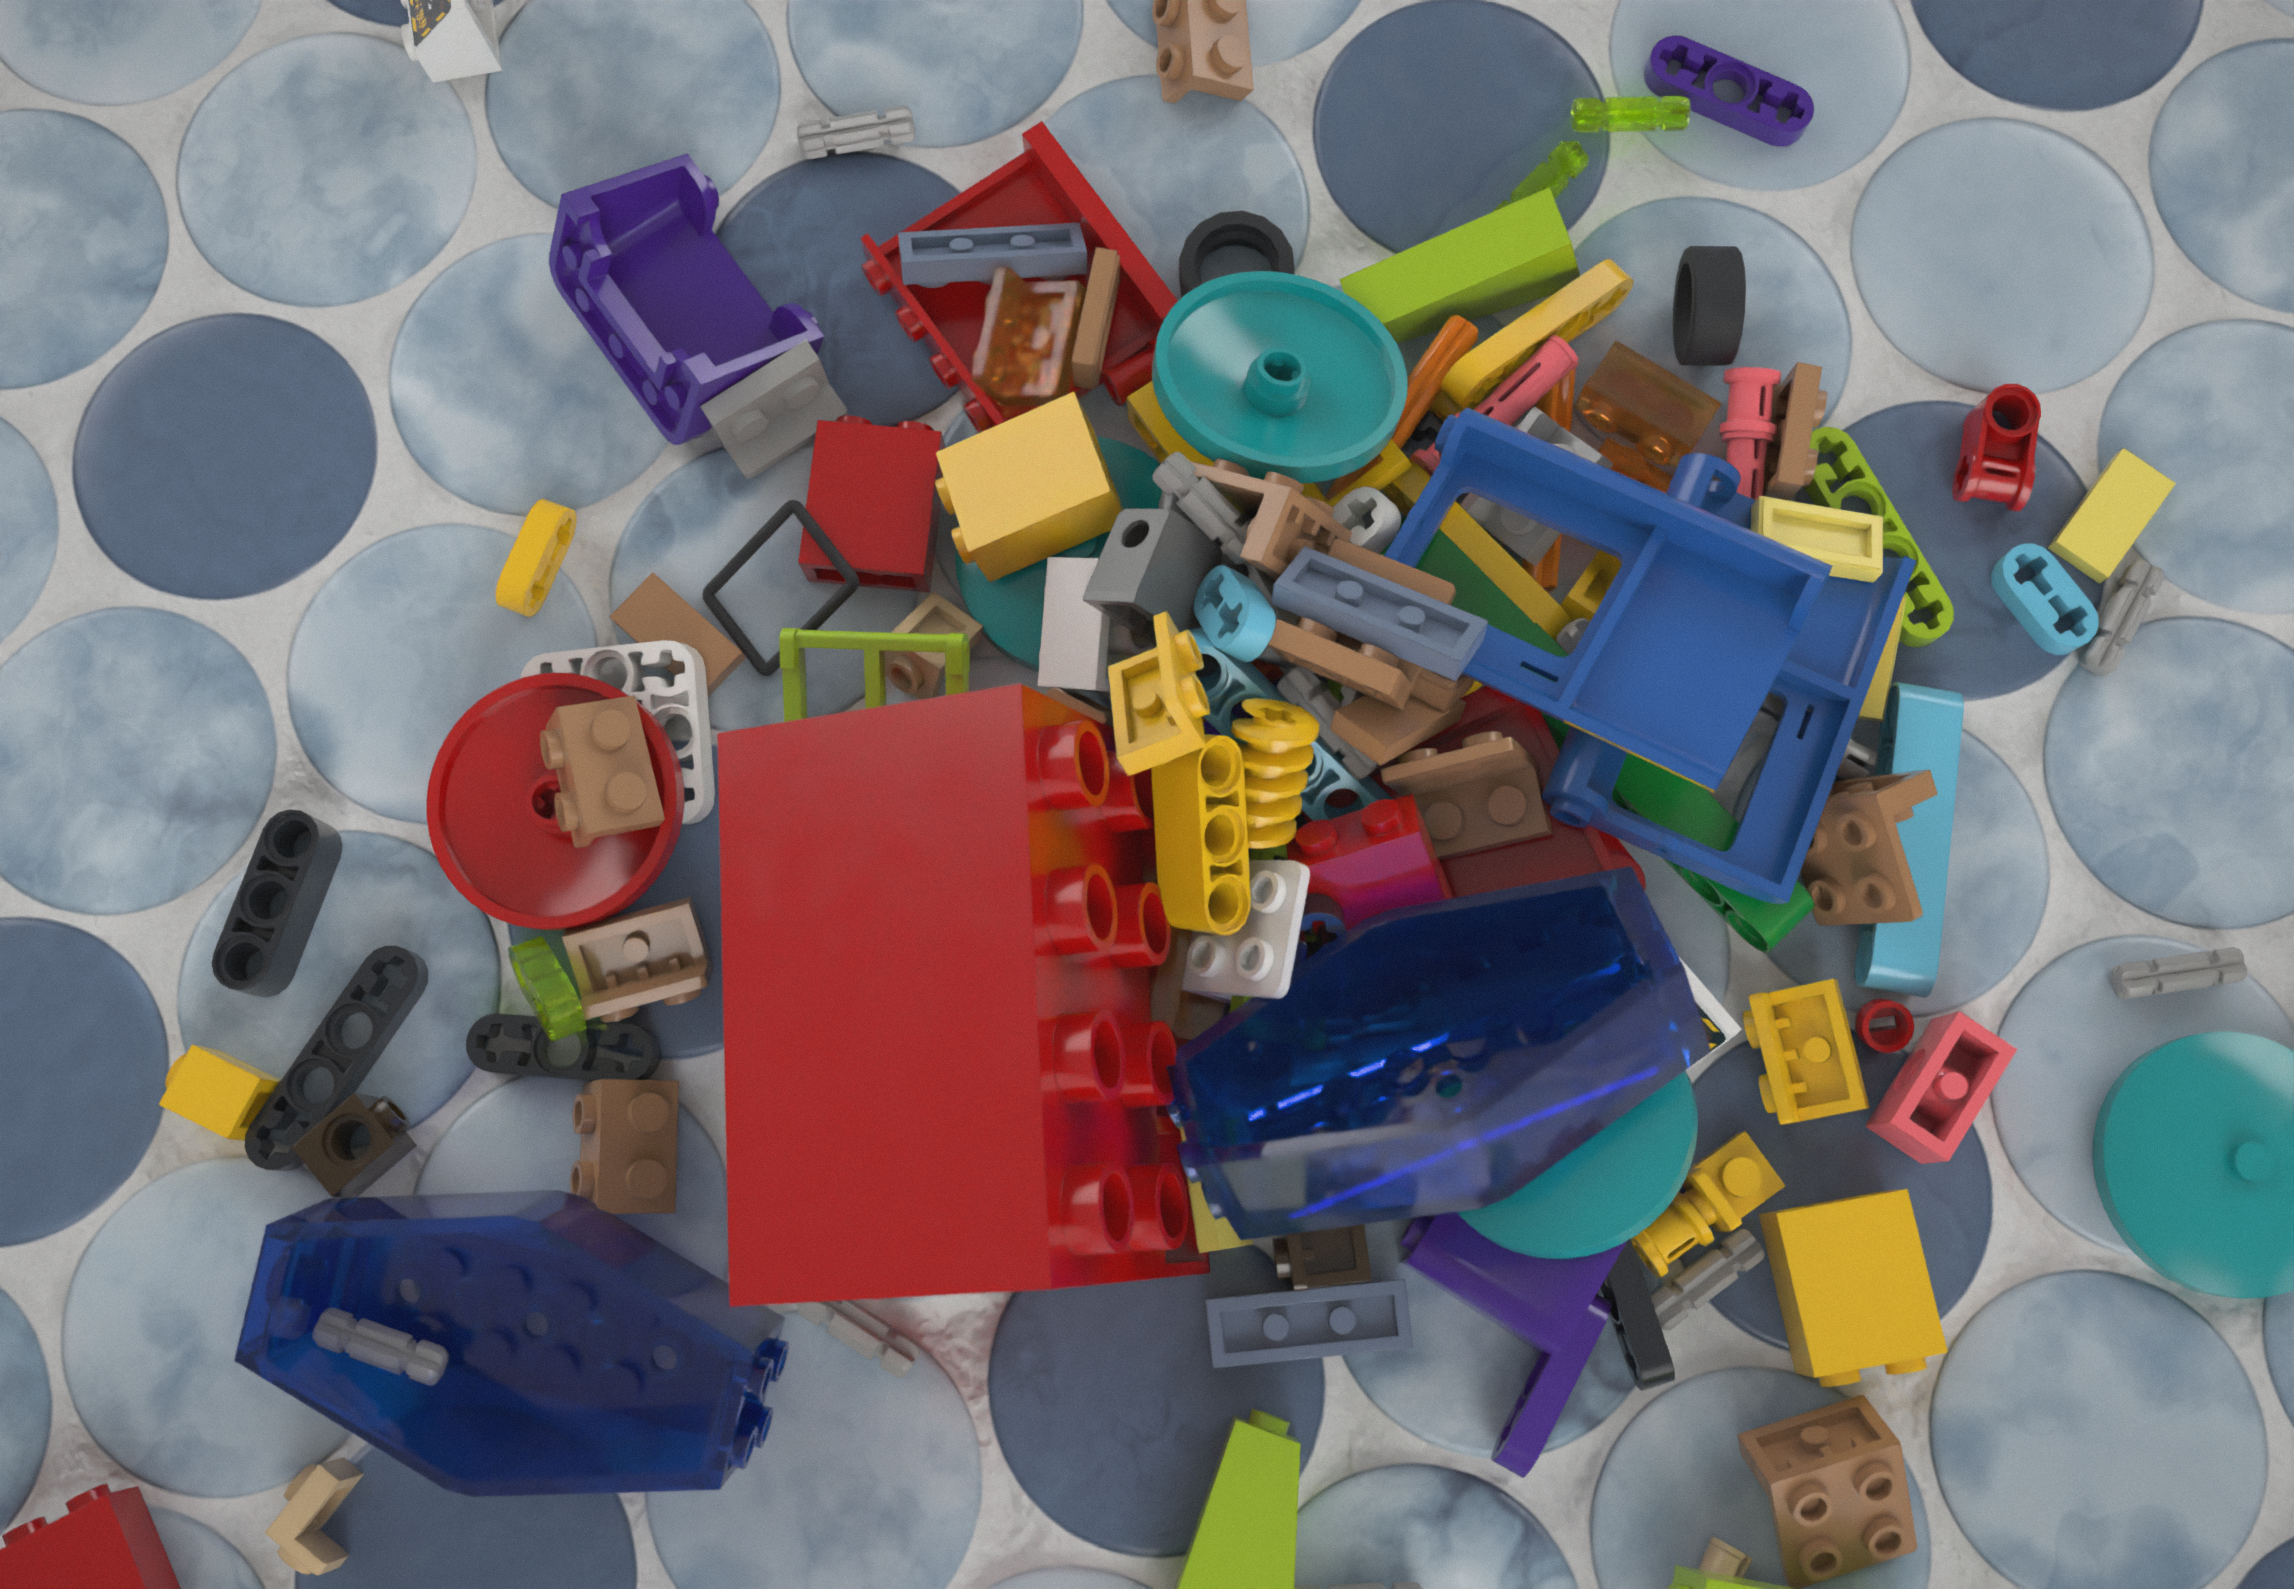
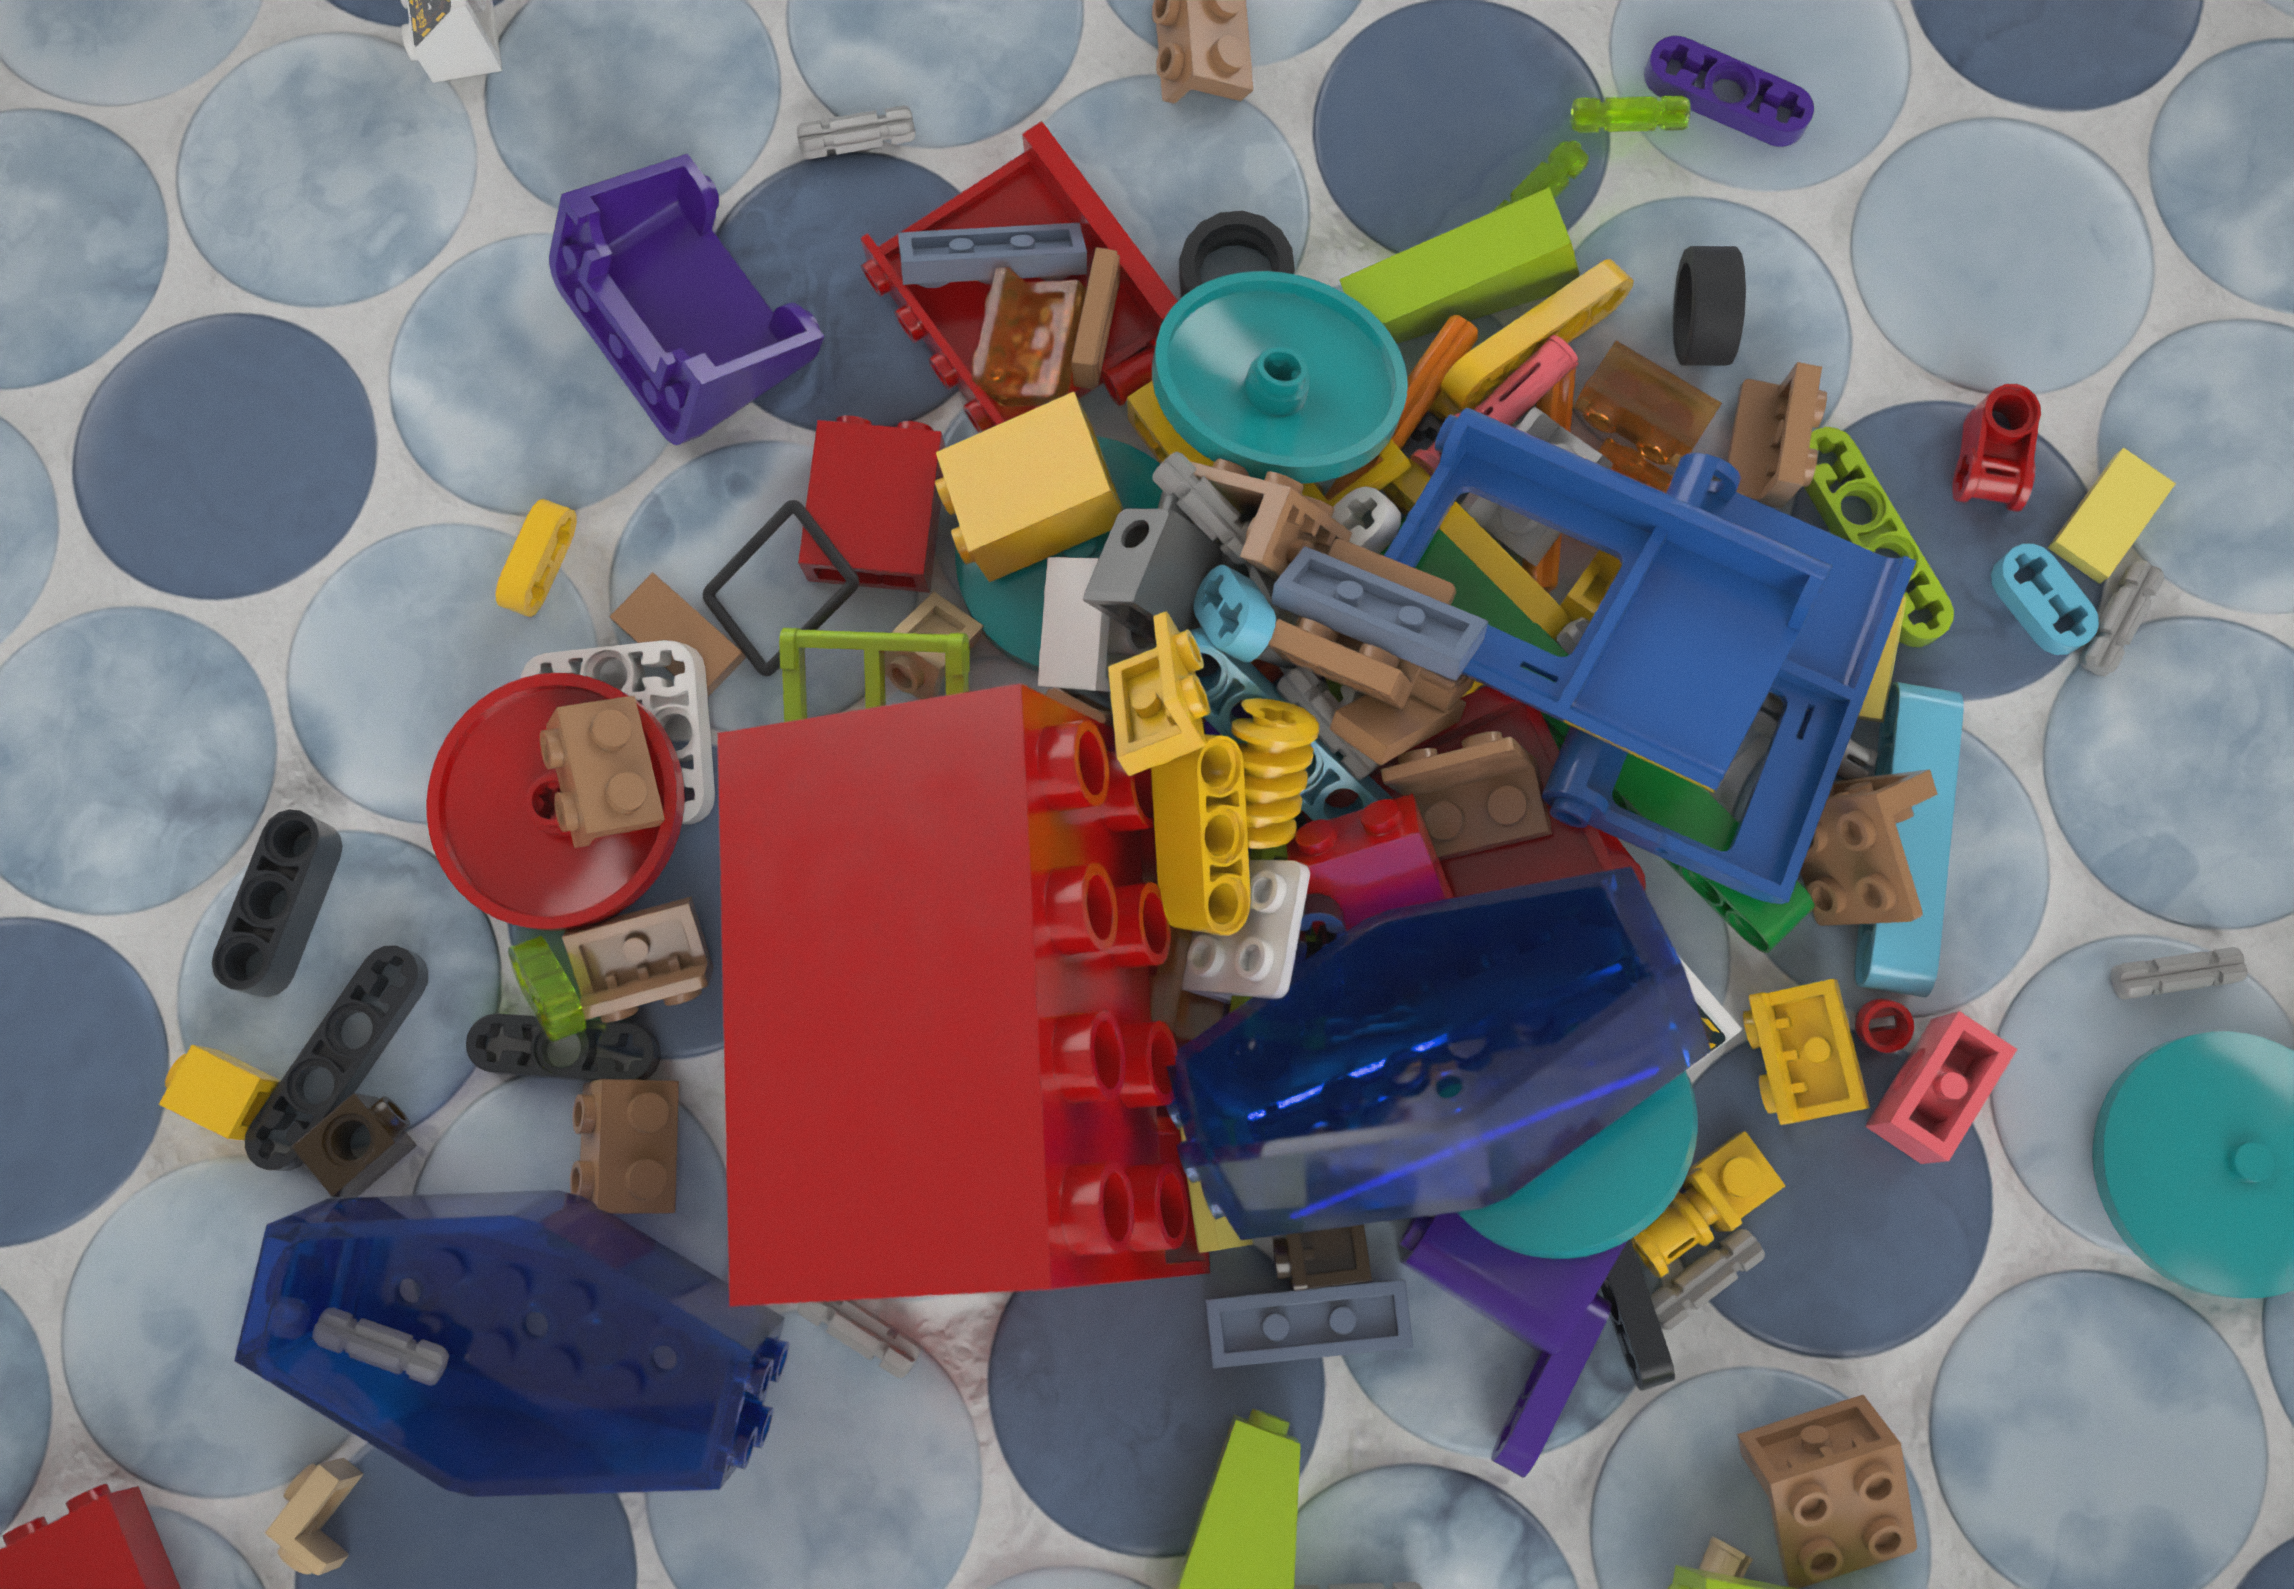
light grey bracket [700,340,848,479] -> none
coral pin [1719,367,1781,500] -> none
light yellow tile [1751,496,1883,583] -> none
yellow brick [1759,1189,1948,1387] -> none

